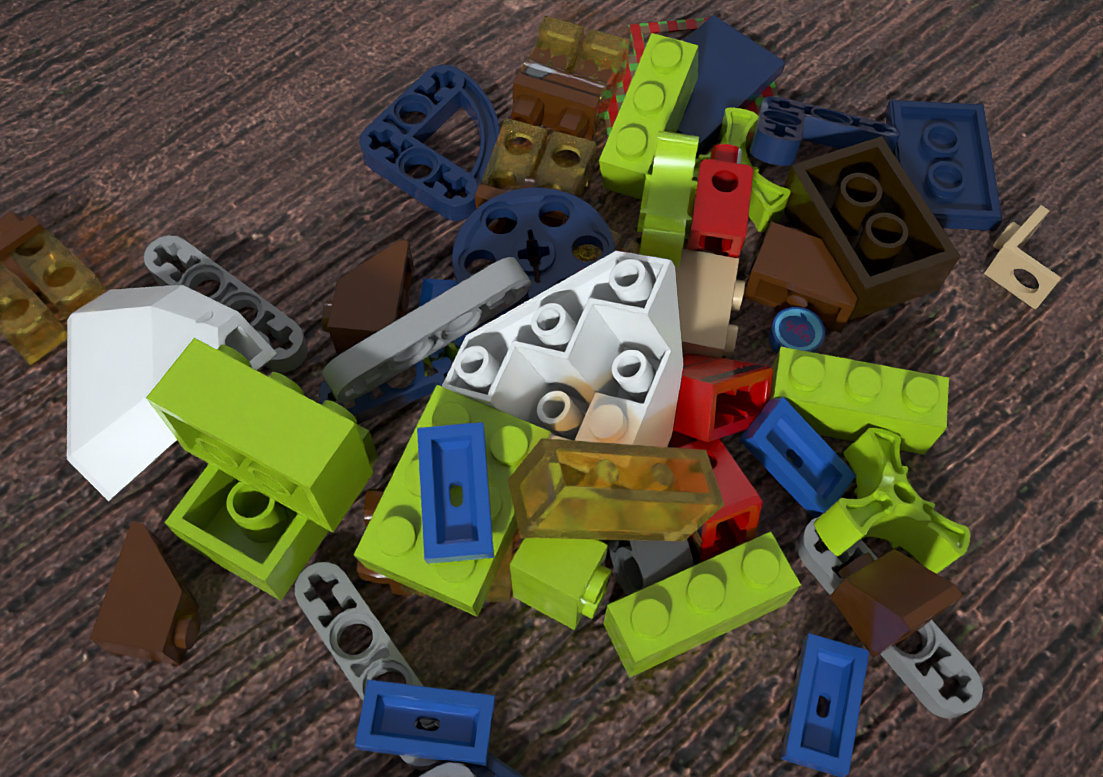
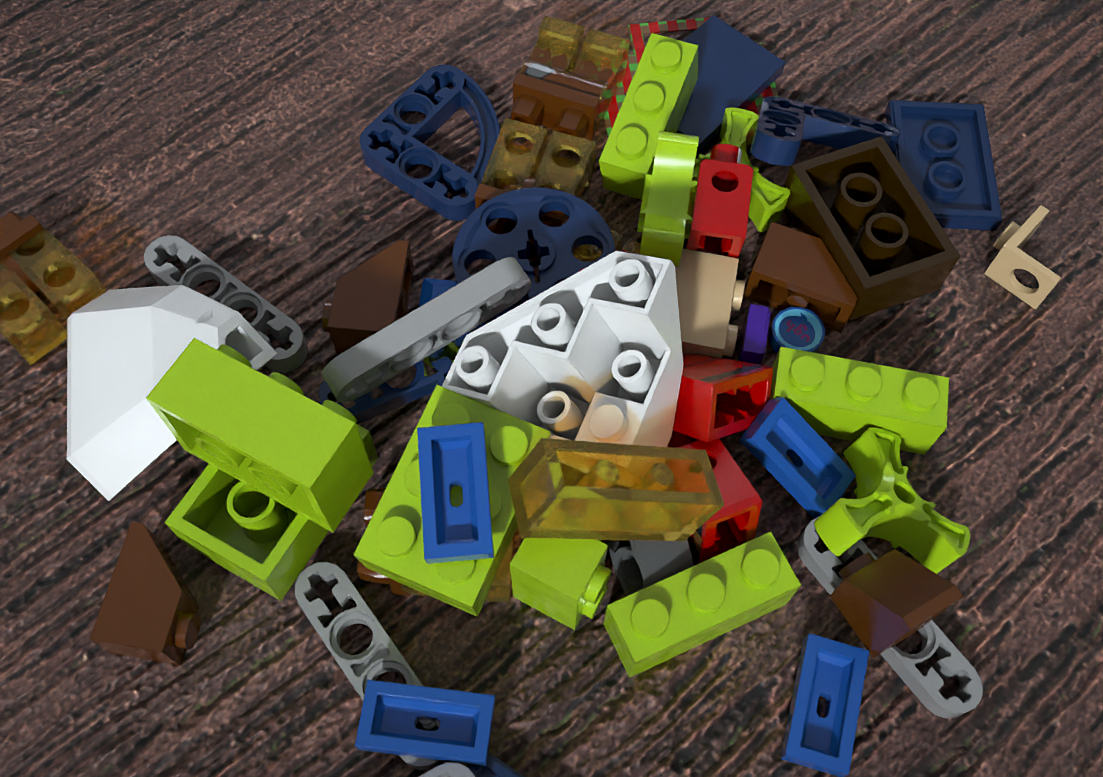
none -> dark purple tile [736,304,771,365]

